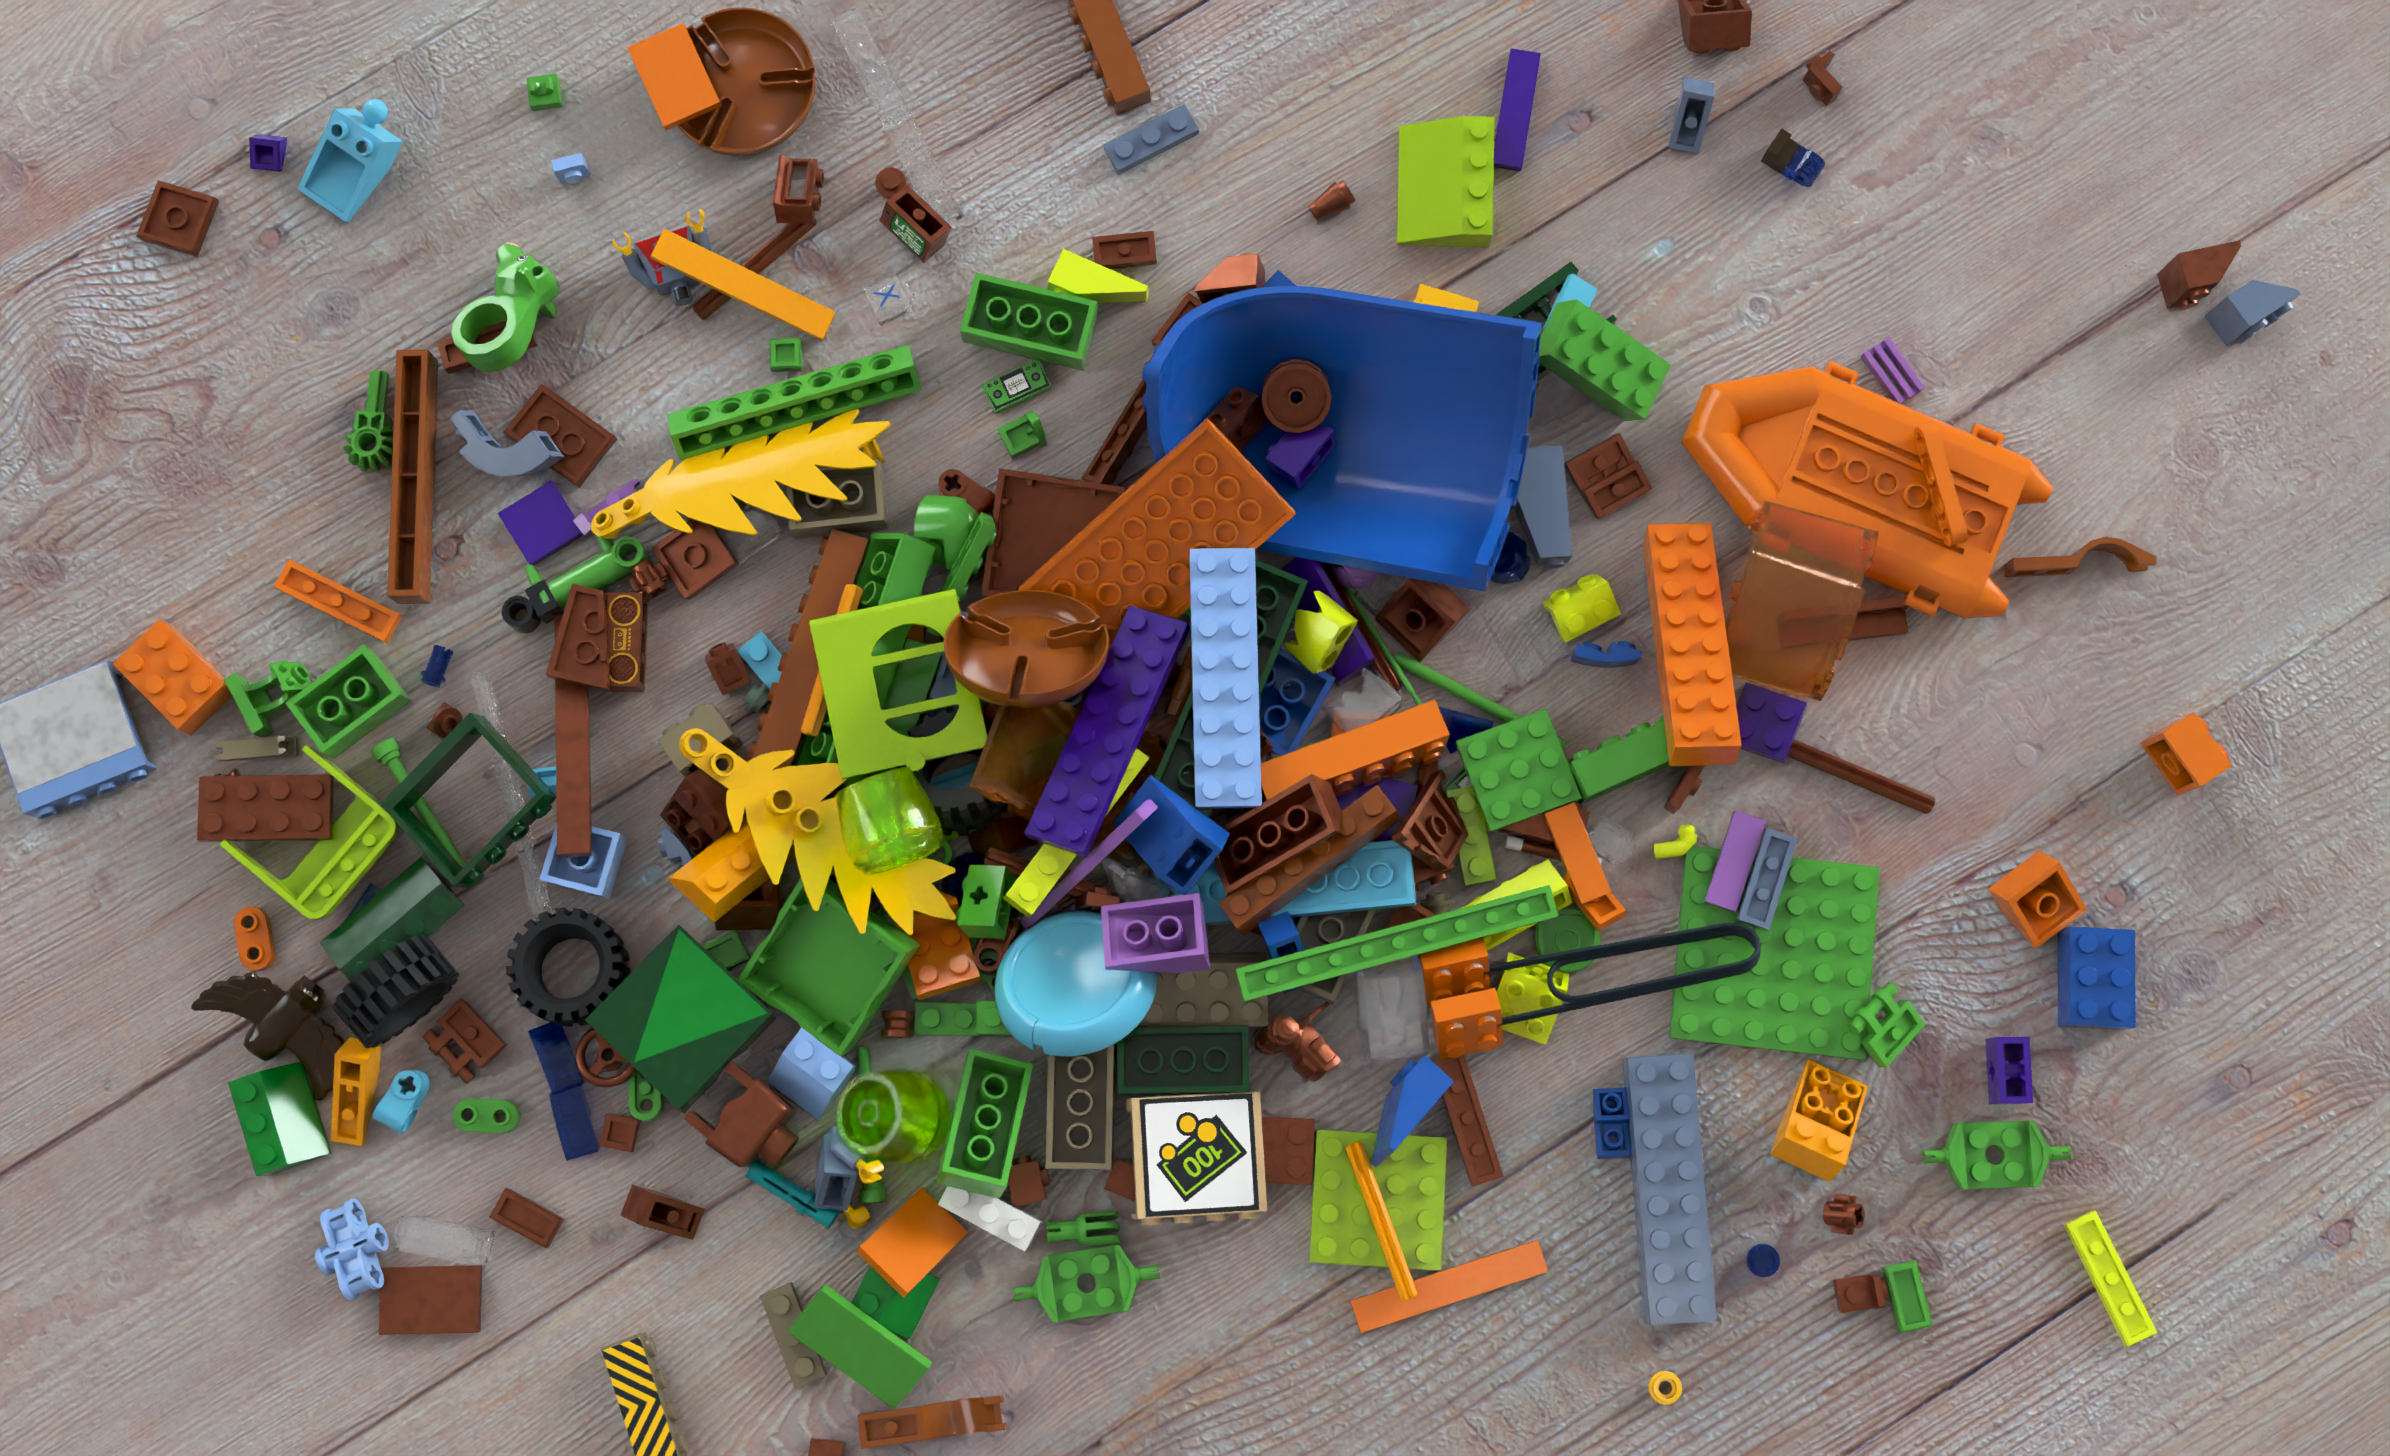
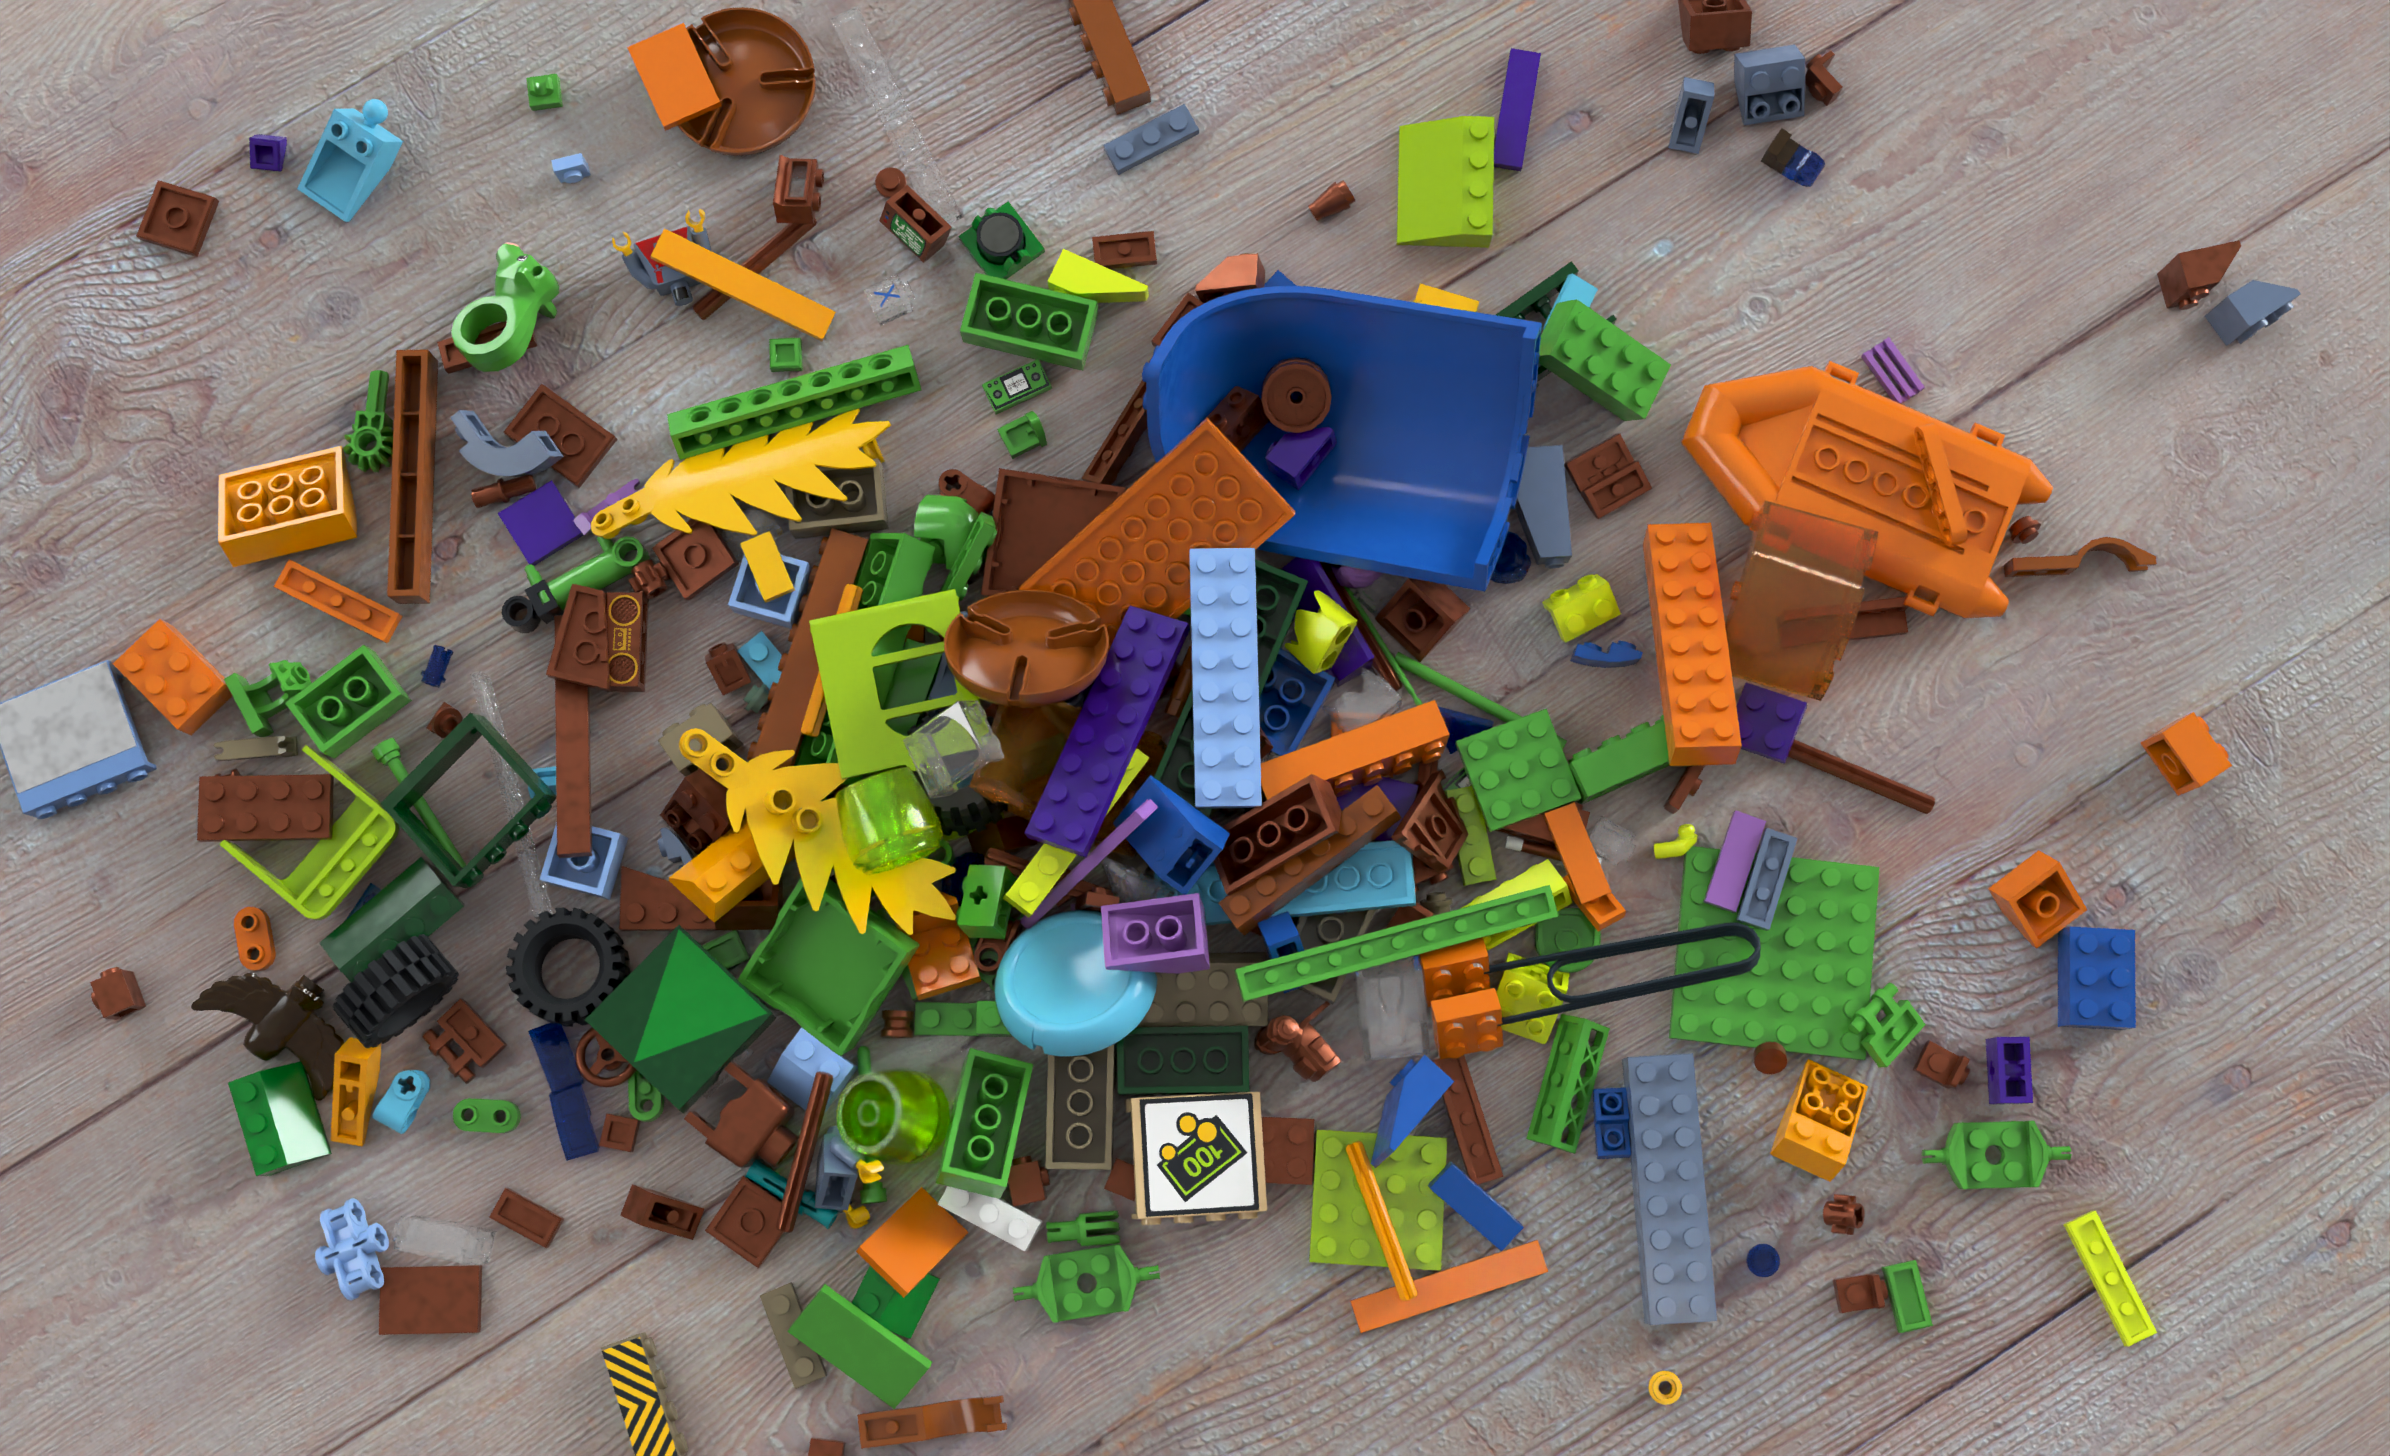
none -> copper brick [90,967,146,1020]
none -> light orange slope [218,446,357,567]
none -> copper axle [471,475,536,508]
none -> copper wing [619,866,718,931]
none -> copper plate [705,1176,785,1268]
none -> light blue brick [728,554,812,629]
none -> yellow tile [740,531,795,603]
none -> copper axle [776,1072,833,1233]
none -> clear panel [903,700,1004,798]
none -> piece [958,201,1045,279]
none -> blue tile [1428,1161,1524,1251]
none -> bright green fence [1526,1014,1610,1154]
none -> sand blue slope [1734,44,1805,125]
none -> copper tile [1753,1042,1787,1074]
none -> copper bracket [1913,1041,1970,1089]
none -> copper plate [2009,516,2041,544]

